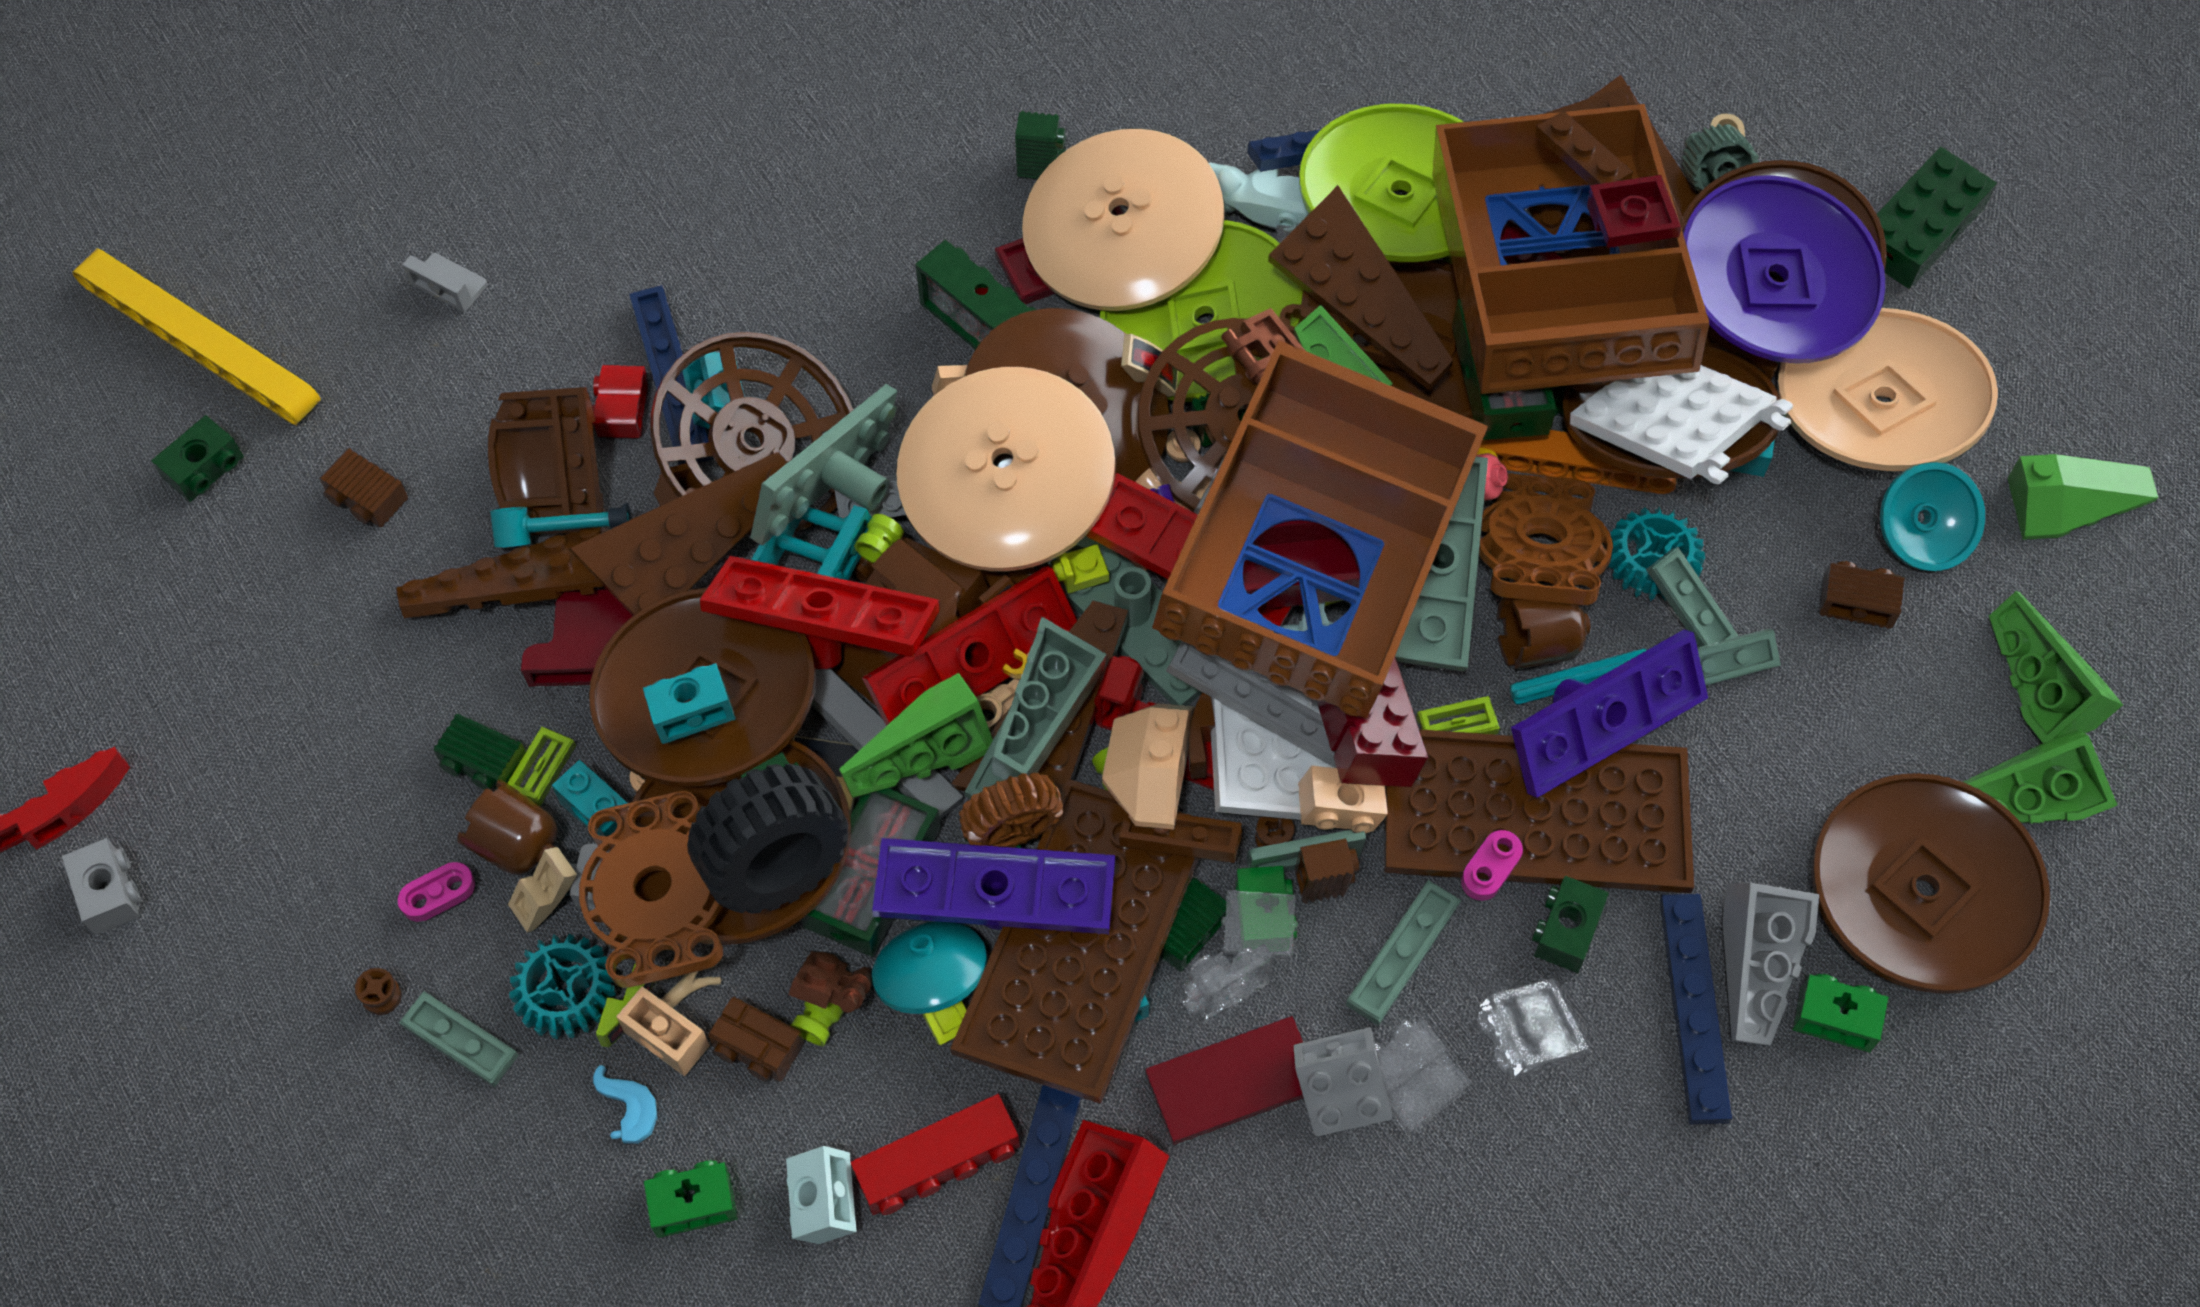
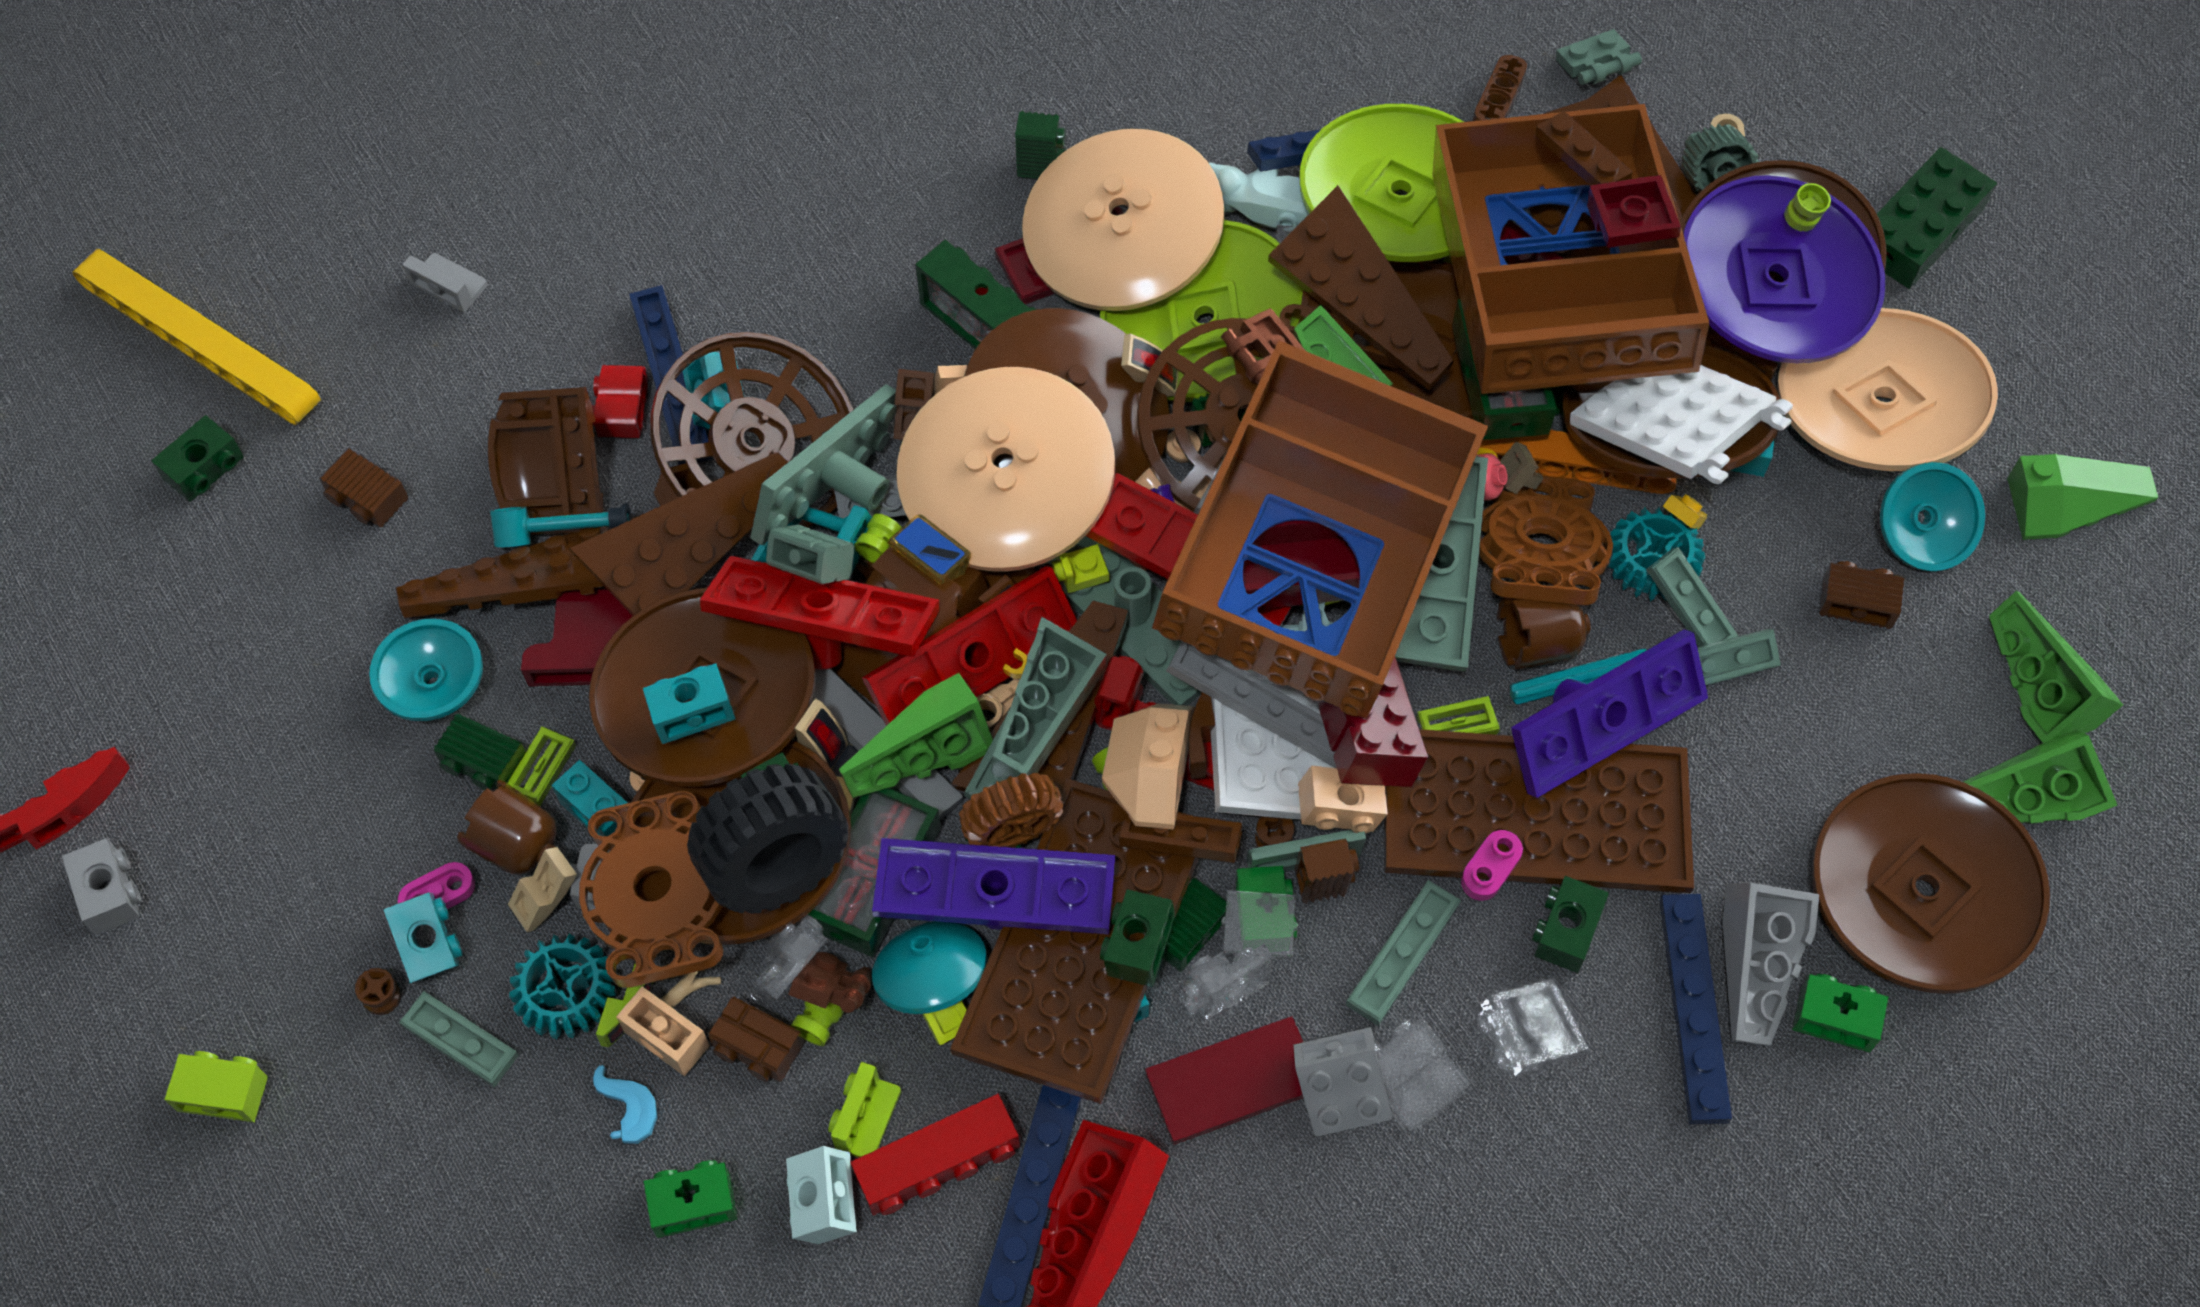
none -> lime brick [164,1051,268,1123]
none -> teal dish [369,618,483,721]
none -> teal brick [383,892,463,983]
none -> clear plate [751,915,828,1006]
none -> sand green brick [766,525,854,584]
none -> slope [795,698,848,769]
none -> lime bracket [828,1062,901,1158]
none -> slope [888,514,971,585]
none -> reddish brown slope [893,368,935,440]
none -> dark green brick [1100,889,1175,987]
none -> reddish brown beam [1472,55,1527,121]
none -> dark tan tile [1500,442,1544,494]
none -> sand green plate [1556,29,1642,85]
none -> yellow plate [1663,494,1707,529]
none -> lime wheel [1784,183,1831,231]

